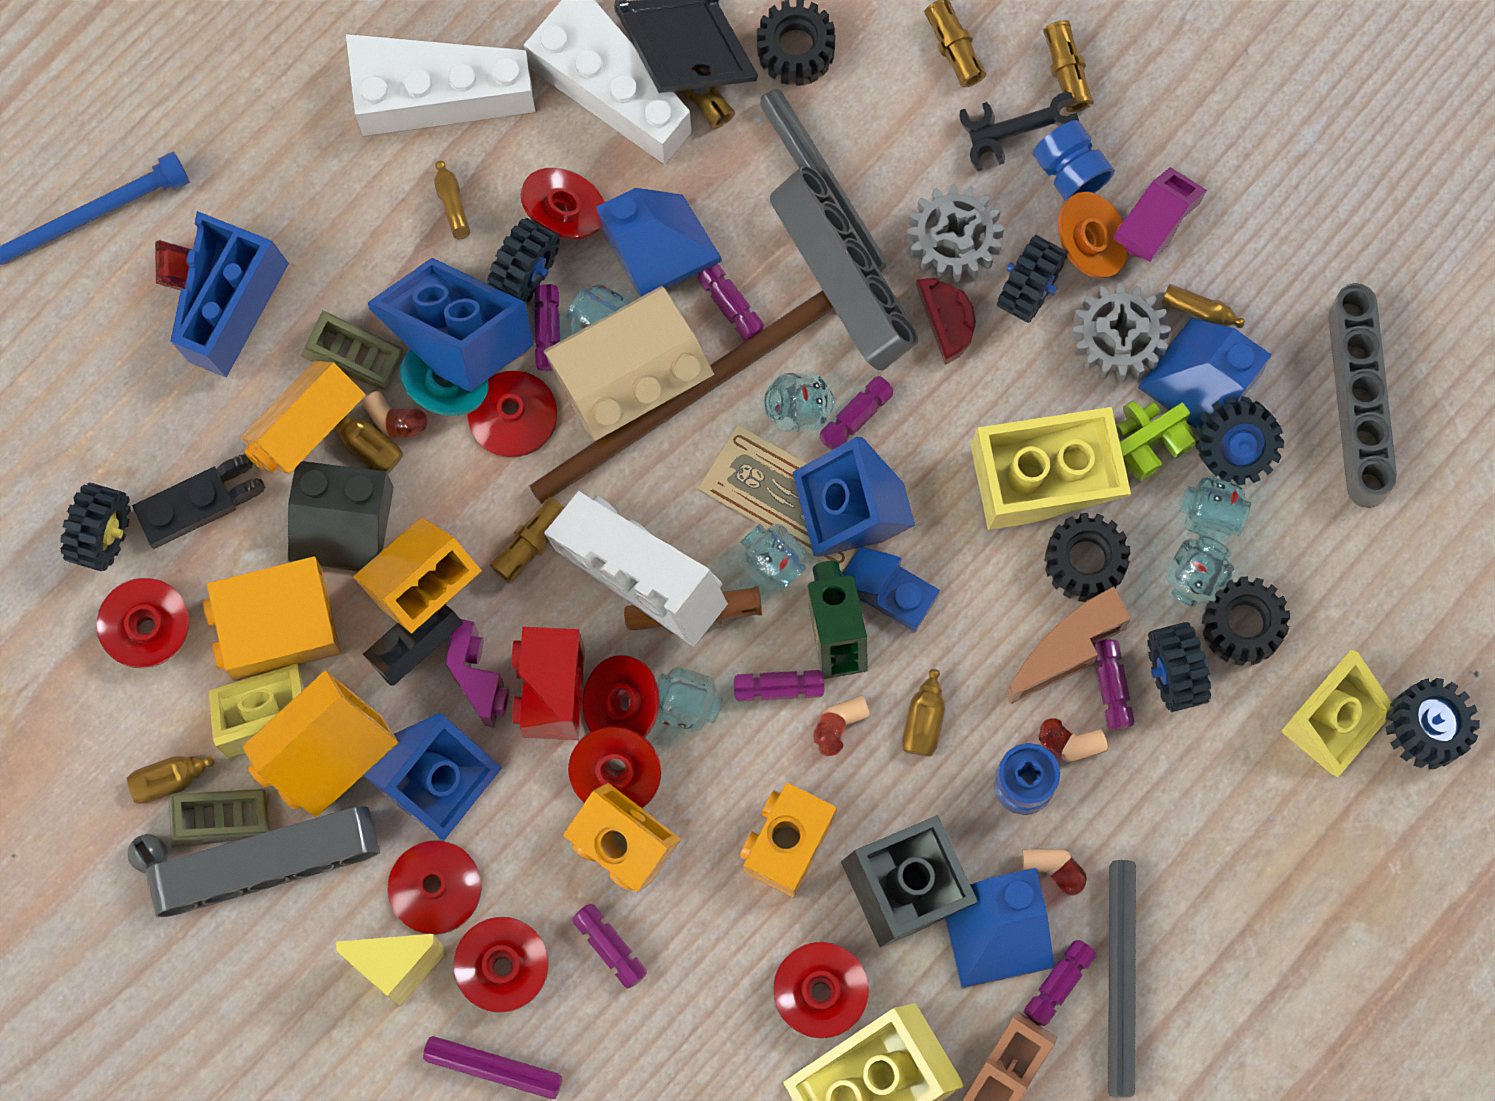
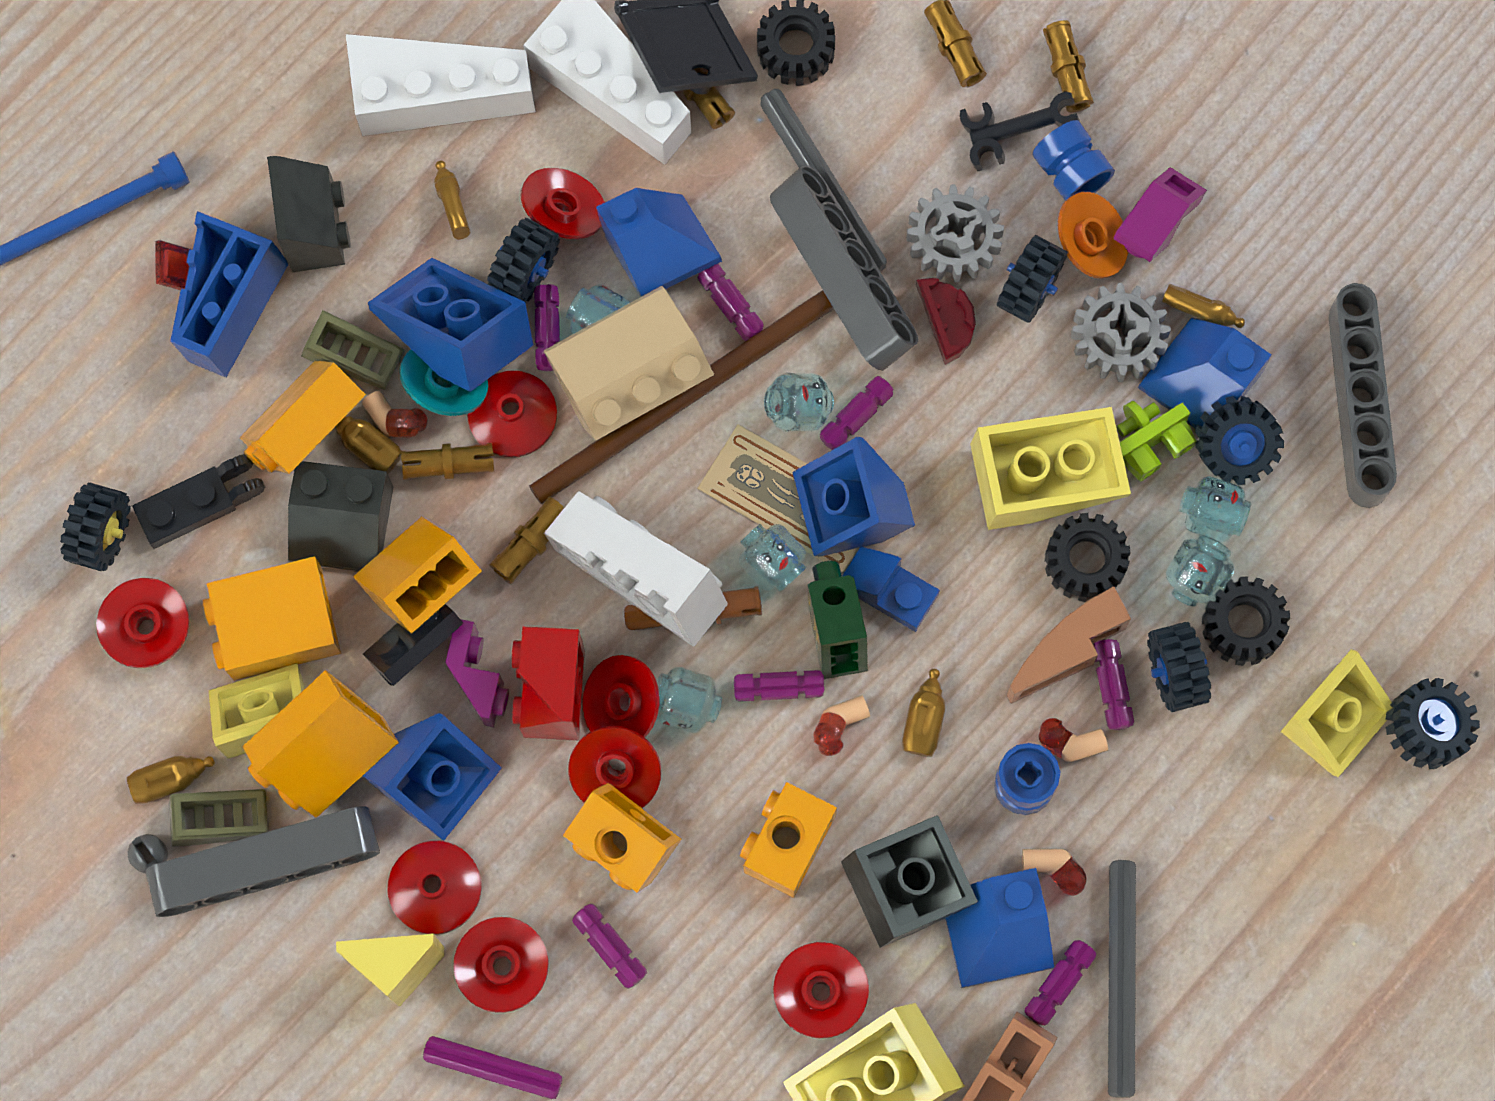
none -> pearl dark grey slope [267,156,351,272]
none -> pearl gold pin [401,443,494,480]

